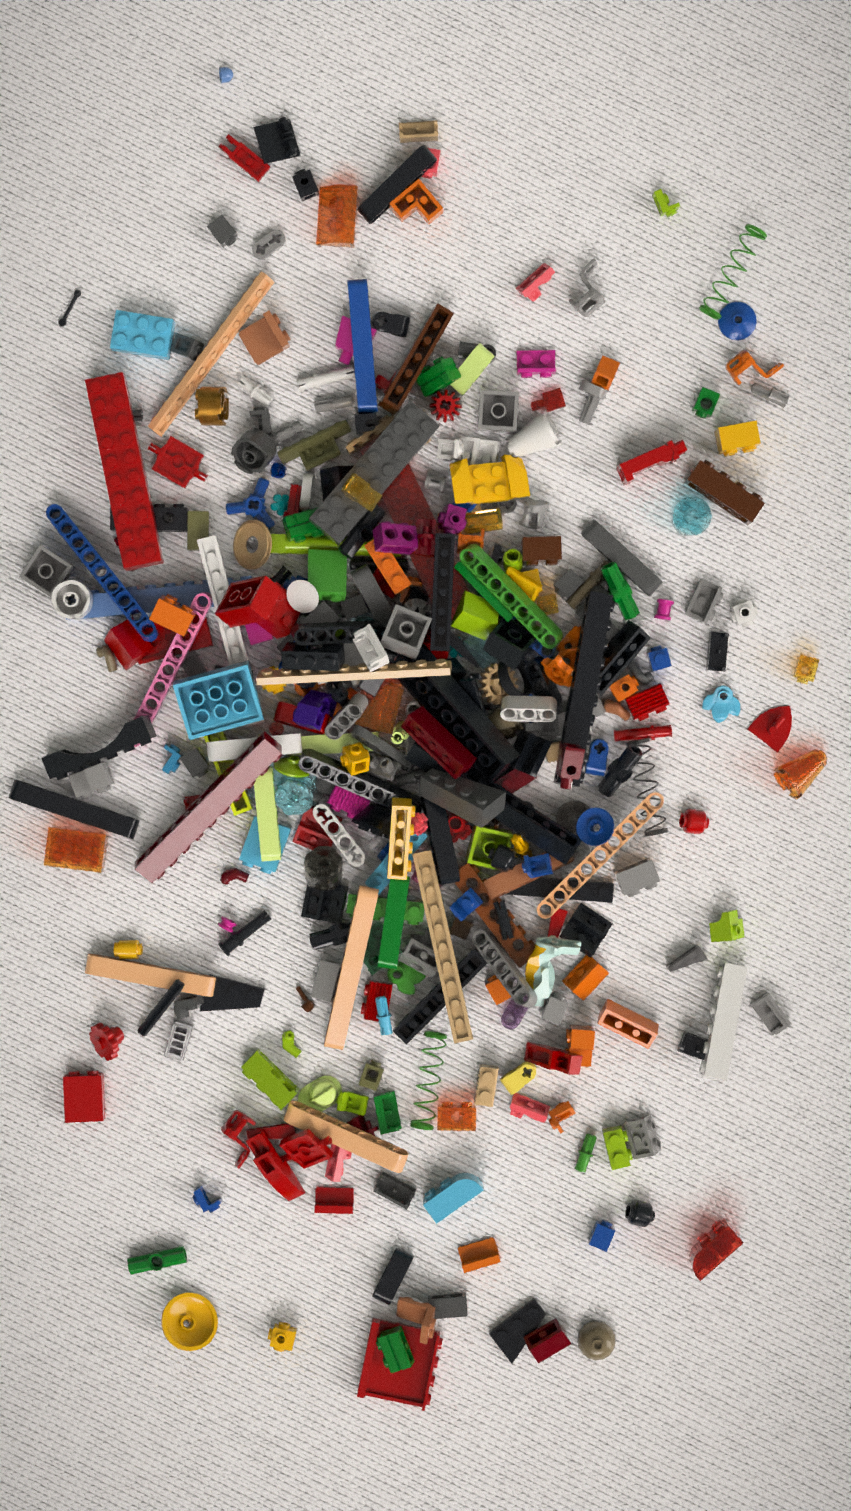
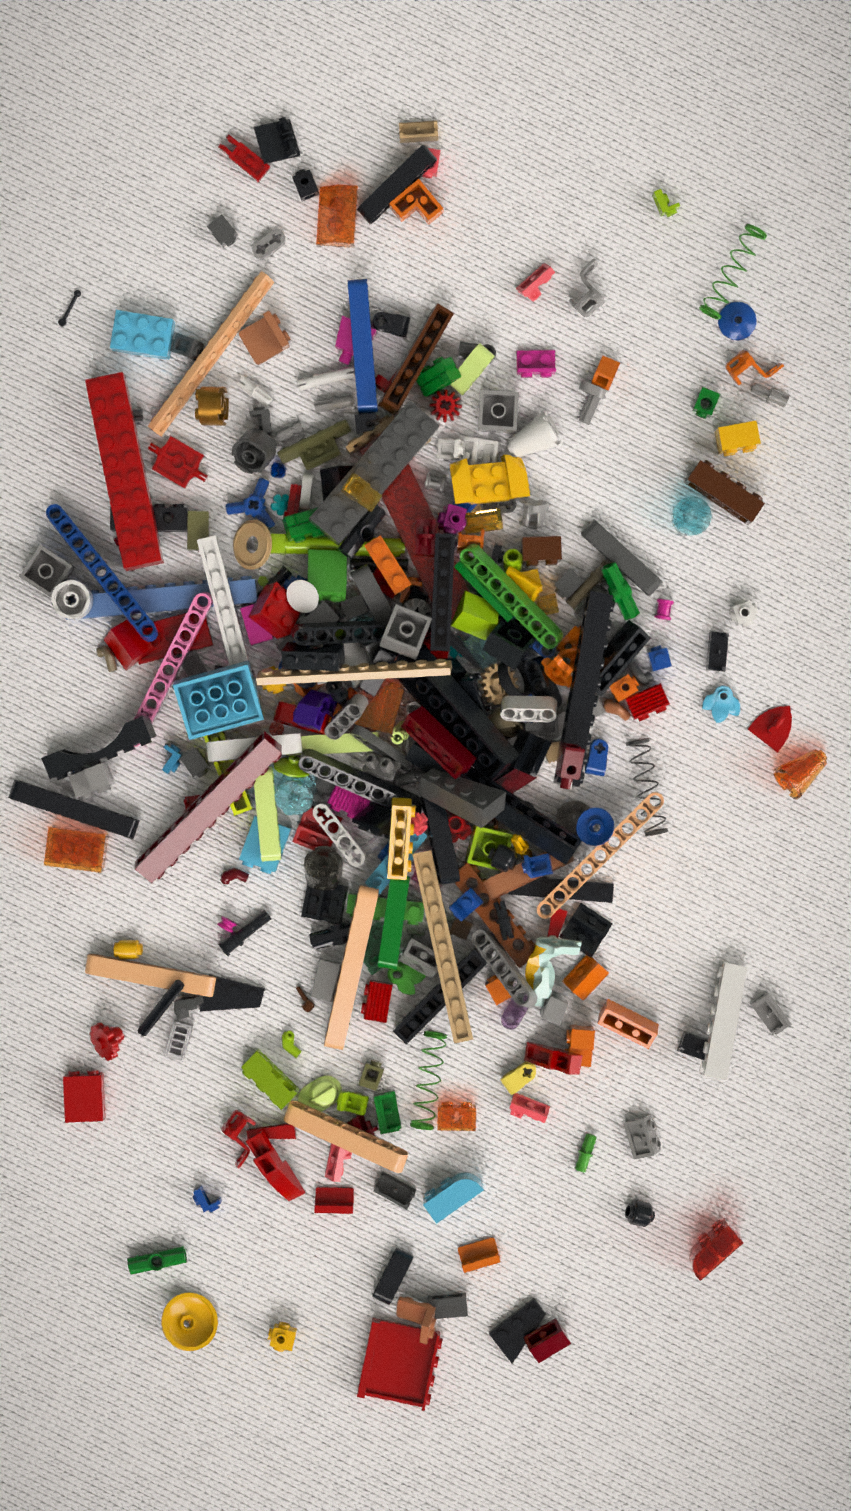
orange brick [149,594,196,636] -> none
red brick [215,575,282,627] -> none
medium blue hinge [219,67,233,83] -> none
red plate [279,1129,333,1169] -> none
yellow brick [340,742,370,776] -> none
white hinge [353,624,389,672] -> none
magenta brick [373,521,418,555] -> none
medium azure axle [375,996,393,1035] -> none
green brick [376,1326,415,1373] -> none
tan brick [474,1064,499,1107] -> none
clear red plate [530,388,566,413] -> none
orange bracket [548,1101,576,1134] -> none
dark tan cylinder [578,1321,616,1361] -> none
blue brick [588,1219,615,1252] -> none
black piece [598,744,643,797] -> none
lime brick [602,1125,633,1170] -> none
red pin [614,725,672,742] -> none
light grey brick [614,858,660,897] -> none
red hips [616,440,687,486] -> none
flat silver slope [666,945,707,972] -> none
red head [679,808,709,835] -> none
light grey bracket [685,579,724,624] -> none
lime brick [709,910,745,942] -> none
clear yellow brick [793,655,819,685] -> none

